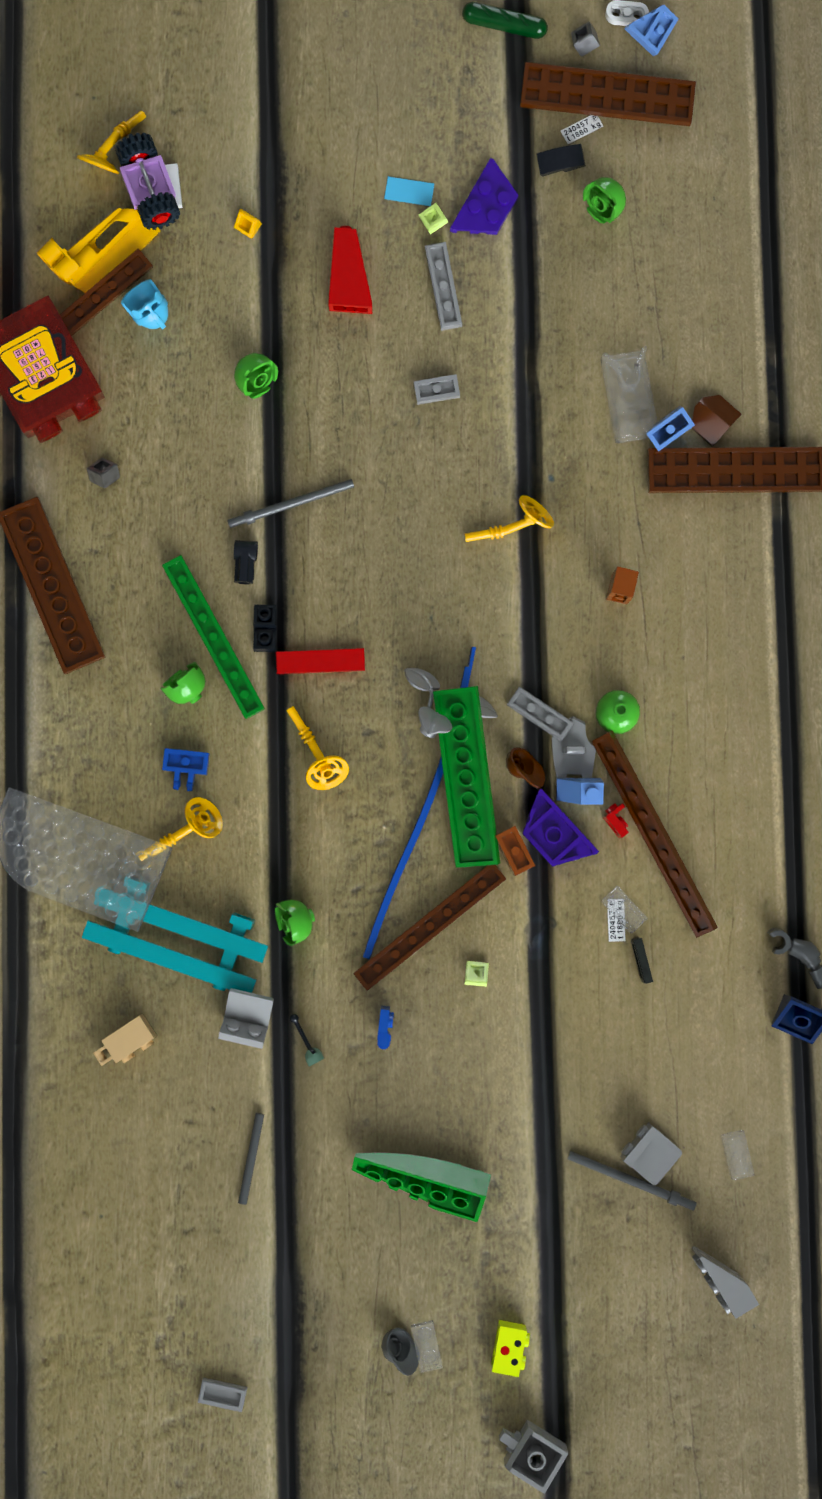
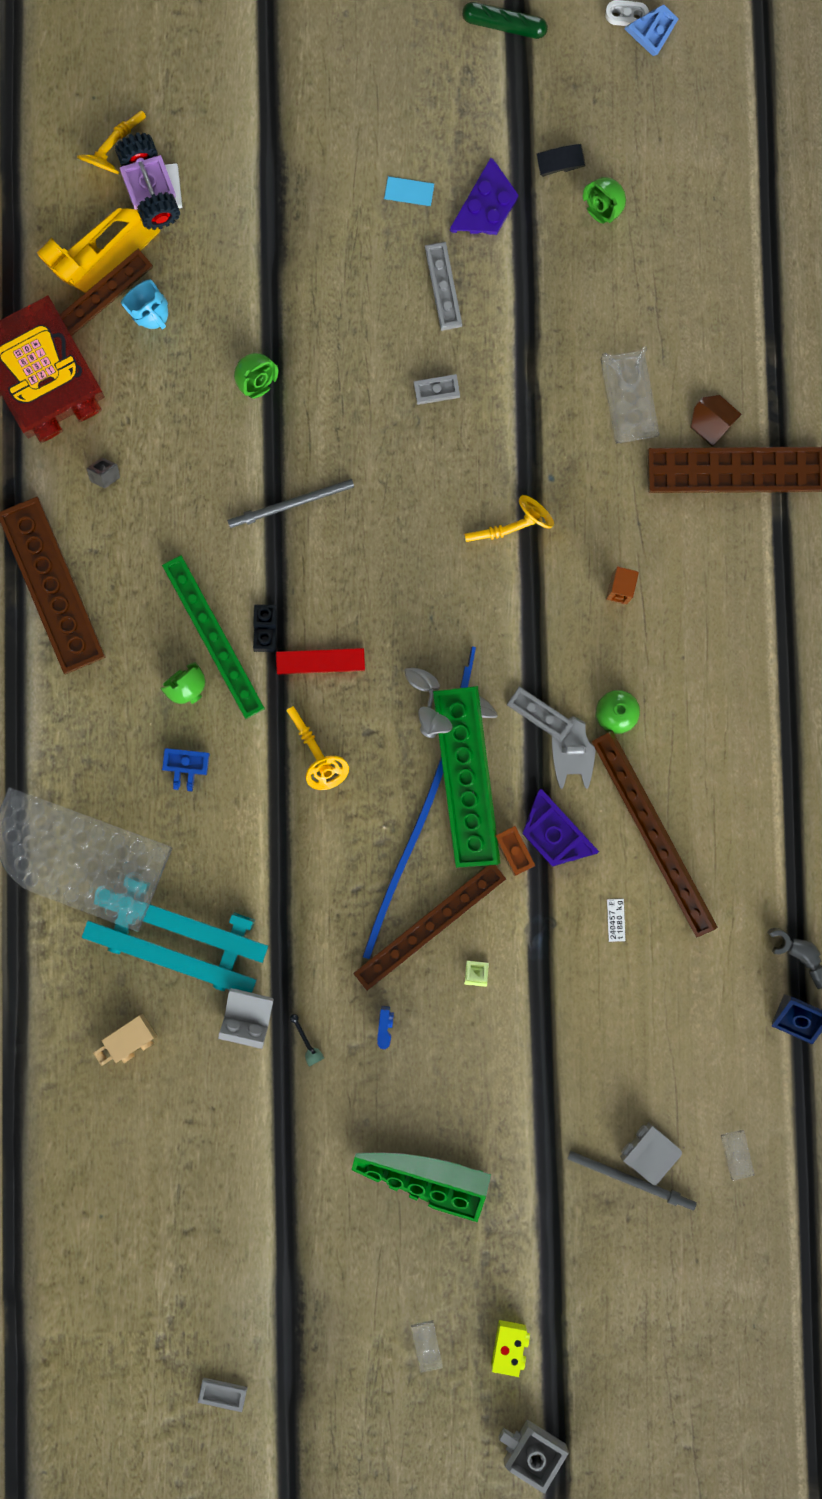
yellow dish [137,797,223,862] -> none
yellow slope [234,209,262,239] -> none
black piece [234,540,258,585] -> none
dark grey bar [238,1113,264,1205] -> none
bright green cylinder [275,899,315,946] -> none
red slope [328,226,373,314] -> none
dark grey cap [381,1328,420,1376] -> none
yellowish green tile [418,203,448,235] -> none
reddish brown cap [506,747,545,788] -> none
reddish brown plate [520,62,696,127] -> none
medium blue slope [556,778,604,805] -> none
white sticker [561,115,603,144] -> none
flat silver slope [571,21,600,57] -> none
clear tile [601,886,648,934] -> none
red bracket [603,803,629,839] -> none
pearl dark grey tile [631,937,653,984] -> none
medium blue slope [646,406,695,451] -> none
light grey slope [692,1246,759,1319] -> none

